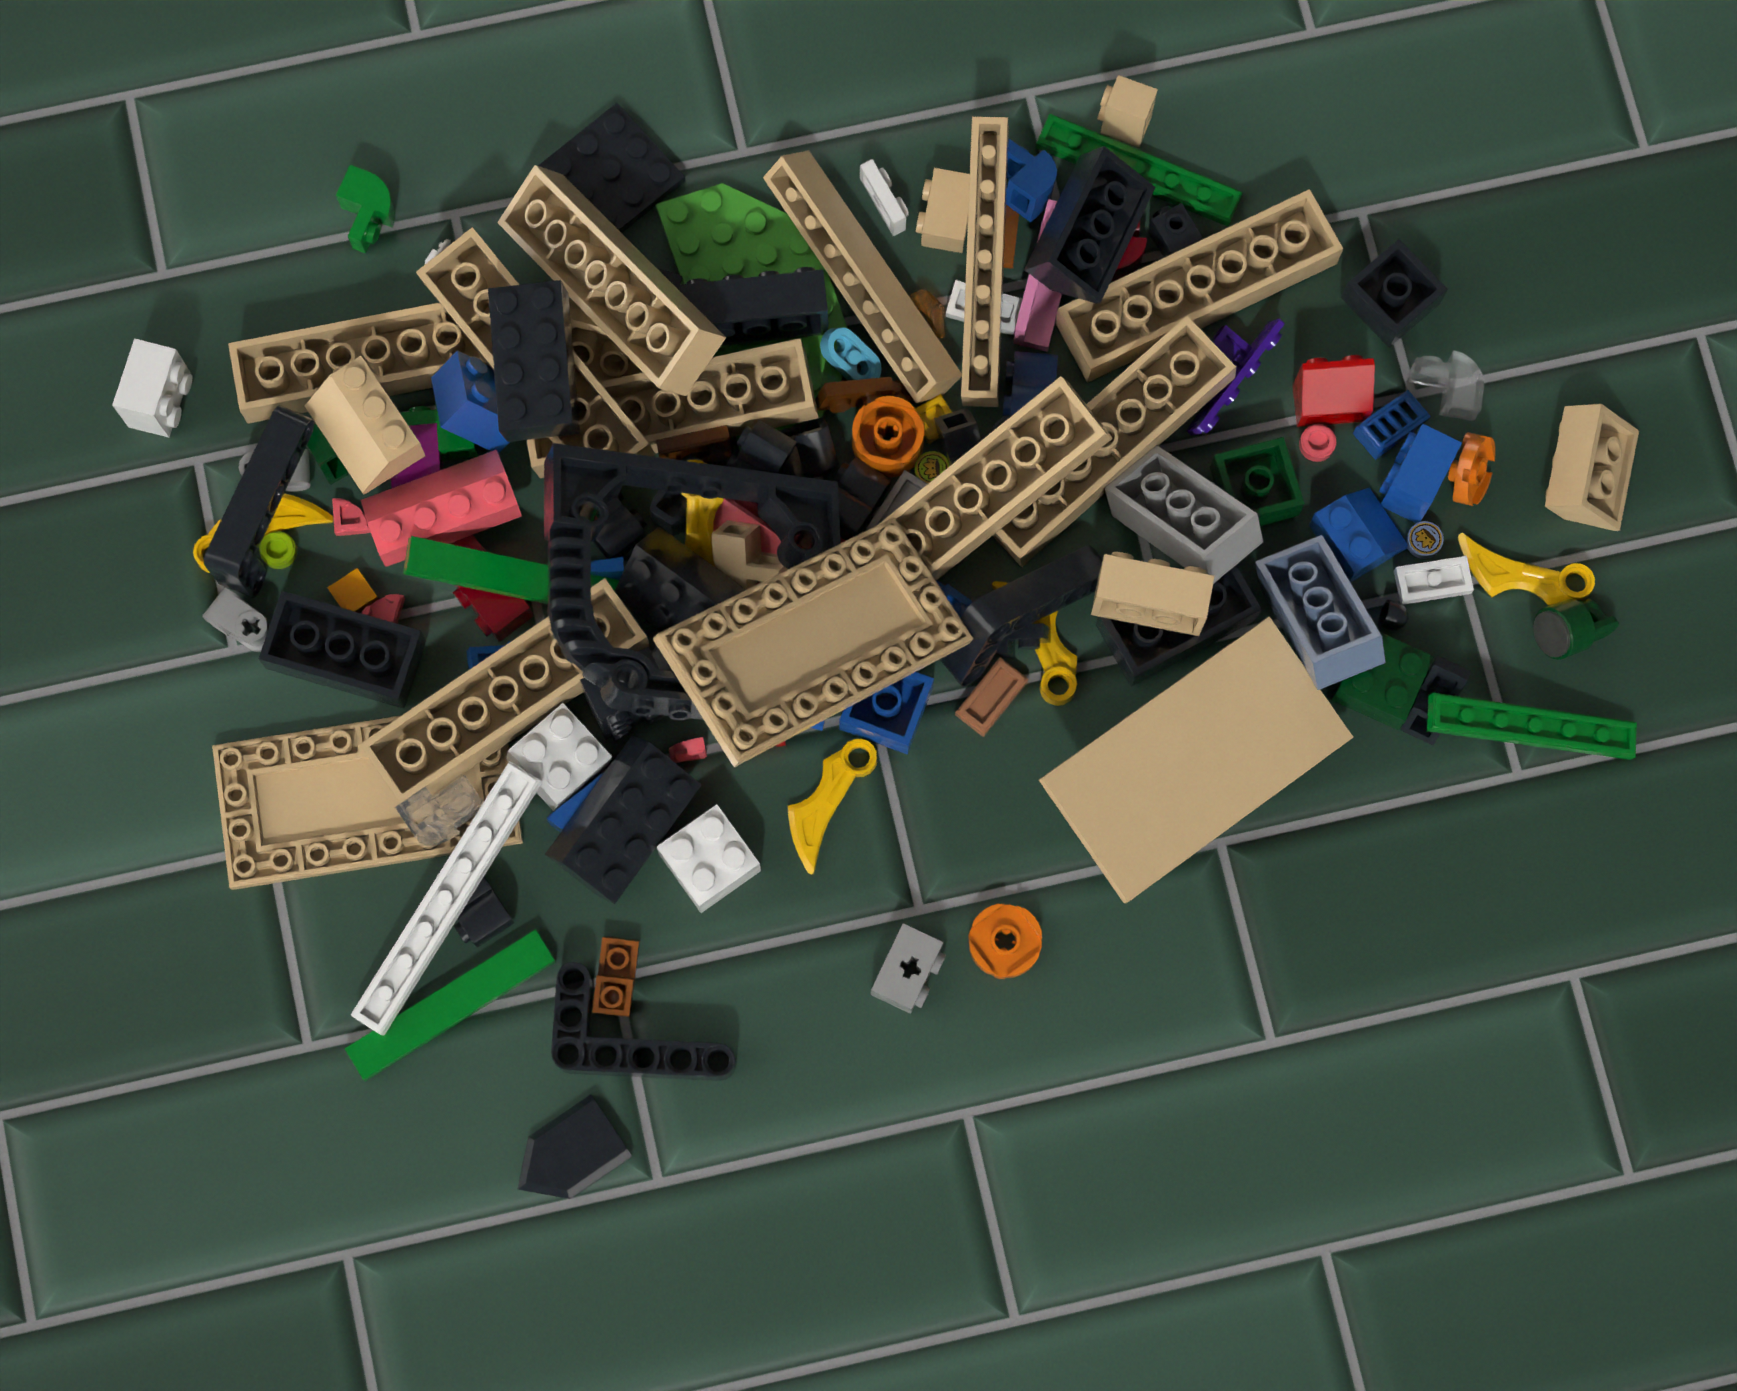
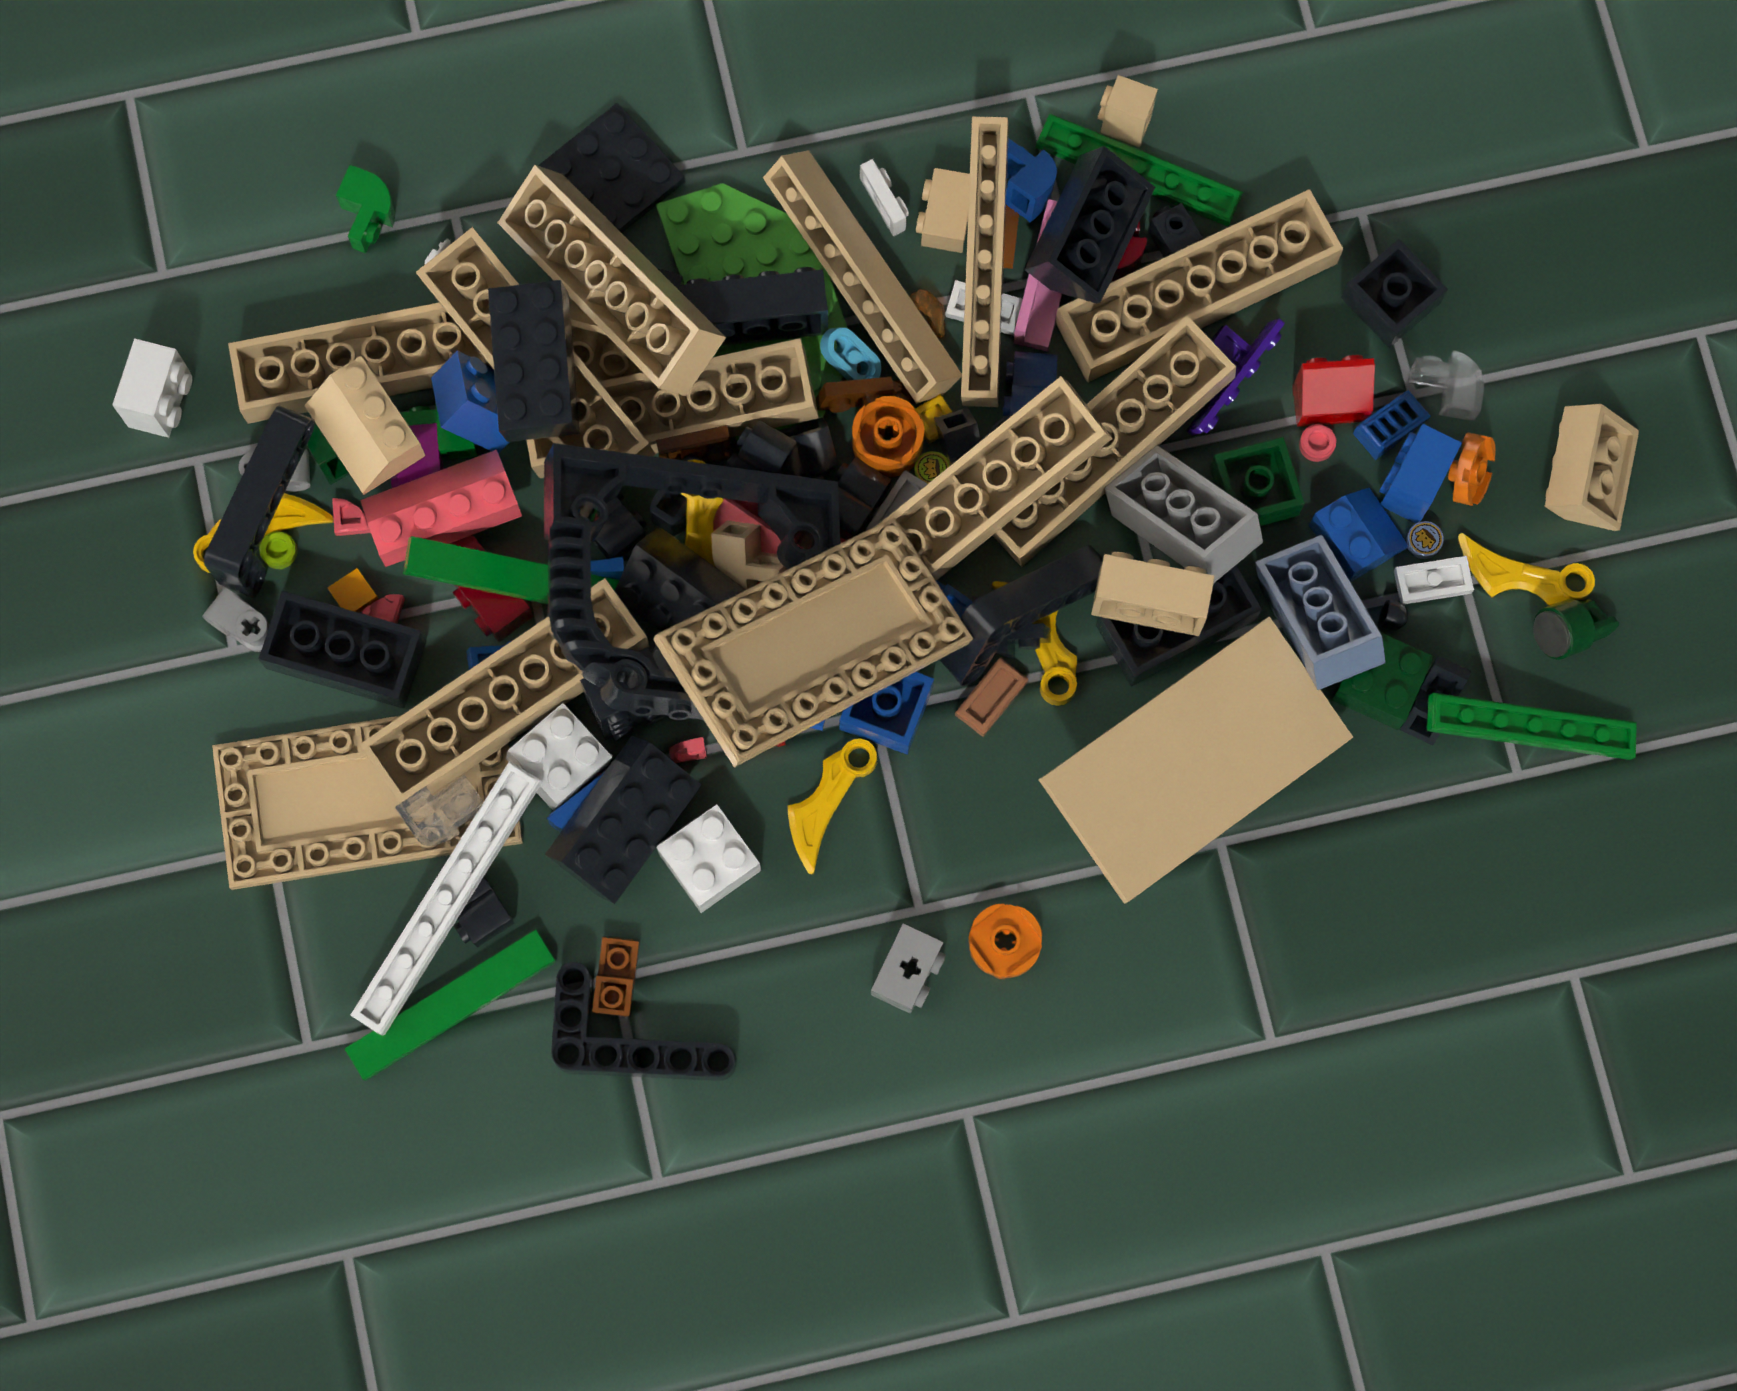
black tile [518,1094,633,1199] -> none

